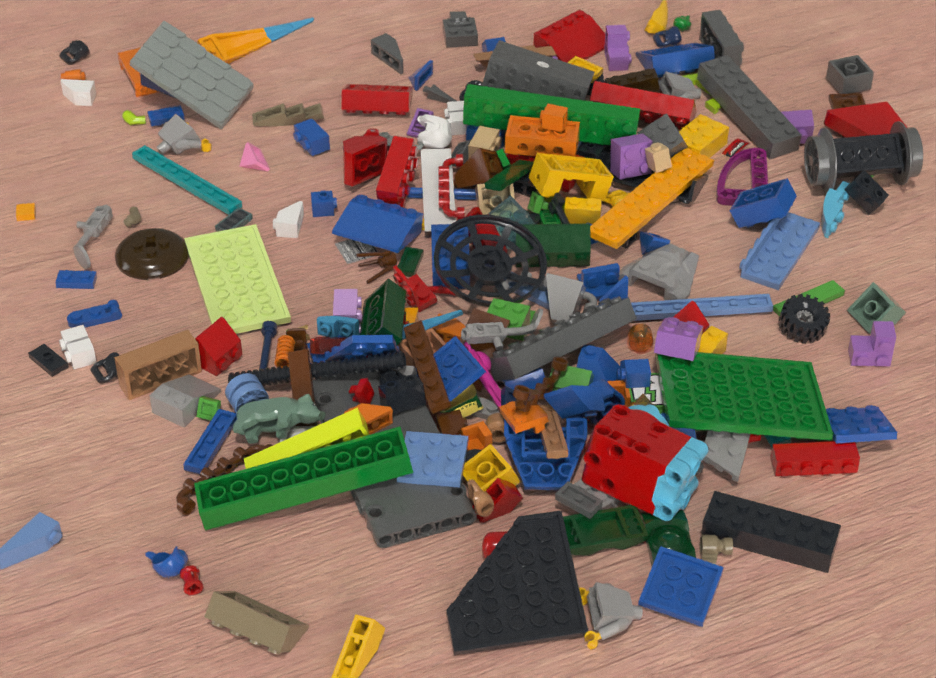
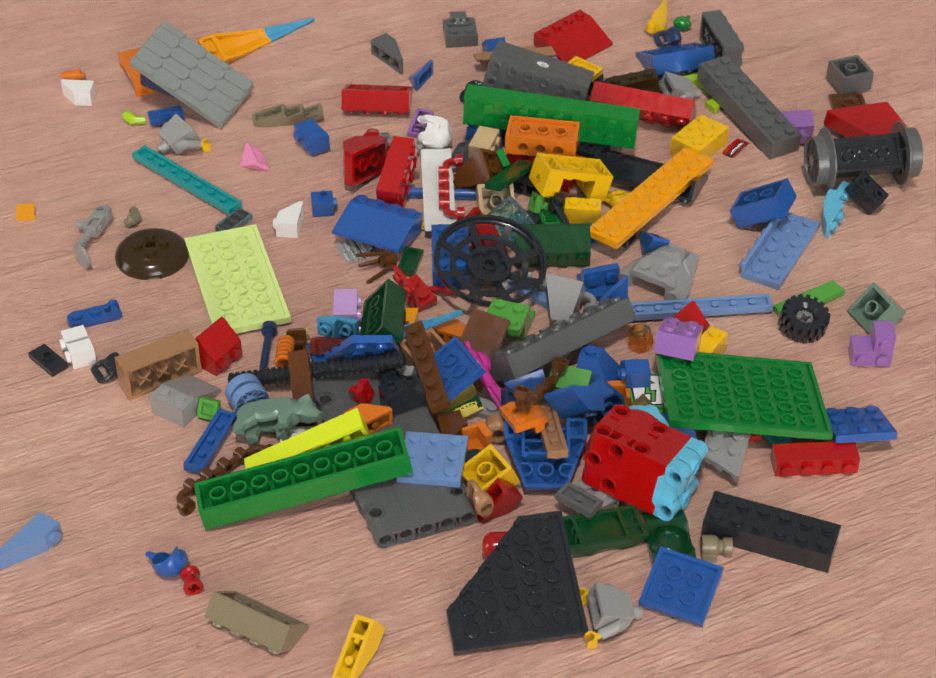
blue plate [55,270,97,289] -> none
black piece [59,40,90,64] -> none
dark grey piece [423,84,457,103] -> none
white piece [444,101,468,135] -> none
light grey piece [461,308,543,350] -> none
orange brick [540,104,568,132] -> none
medium lavender brick [604,25,632,71] -> none
medium lavender brick [610,134,653,179] -> none
dark grey brick [637,113,688,159] -> none
tan brick [645,143,672,173] -> none
magenta beam [716,148,768,206] -> none

